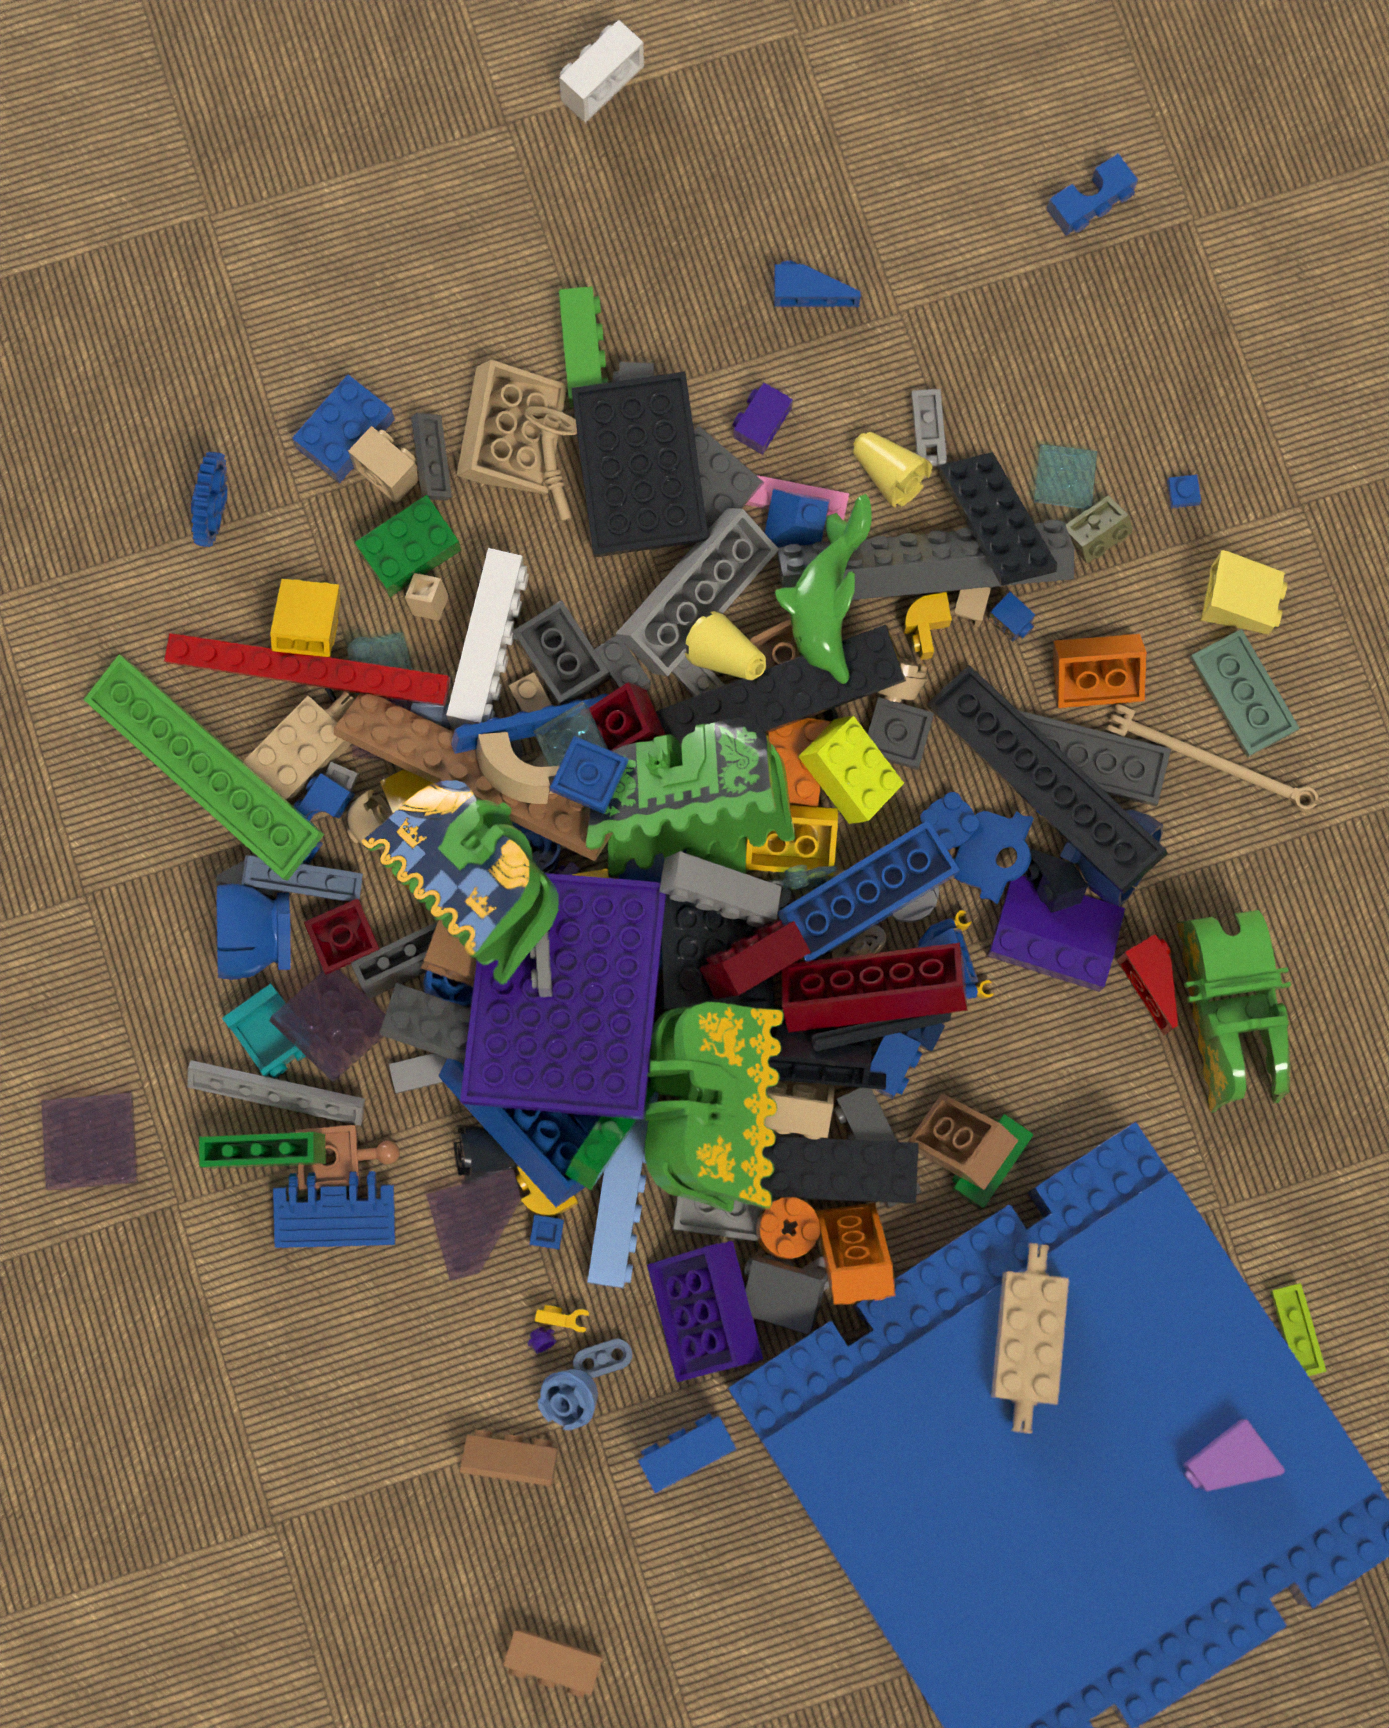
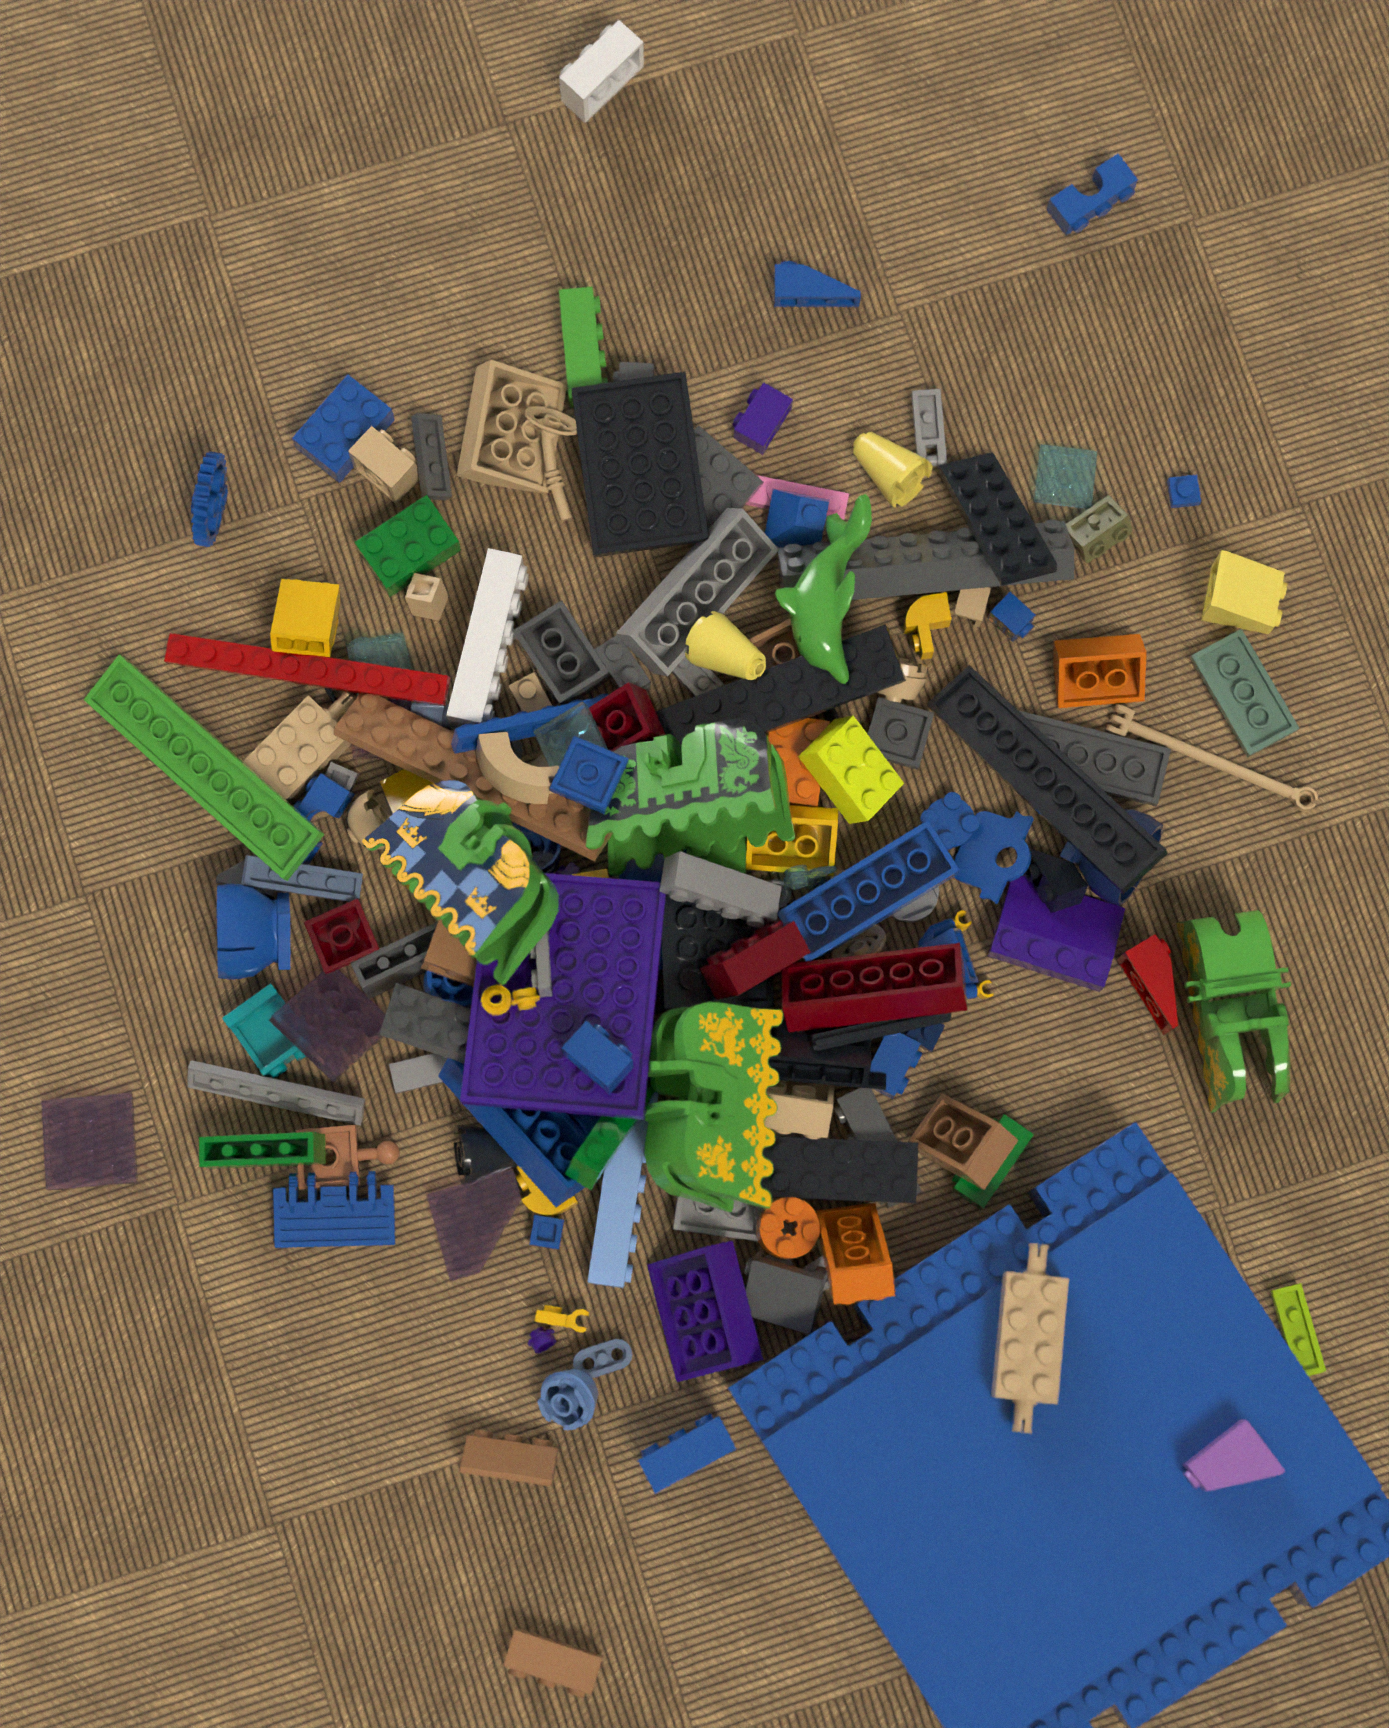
none -> yellow plate [481,985,512,1015]
none -> yellow plate [511,987,540,1010]
none -> blue brick [562,1021,634,1094]

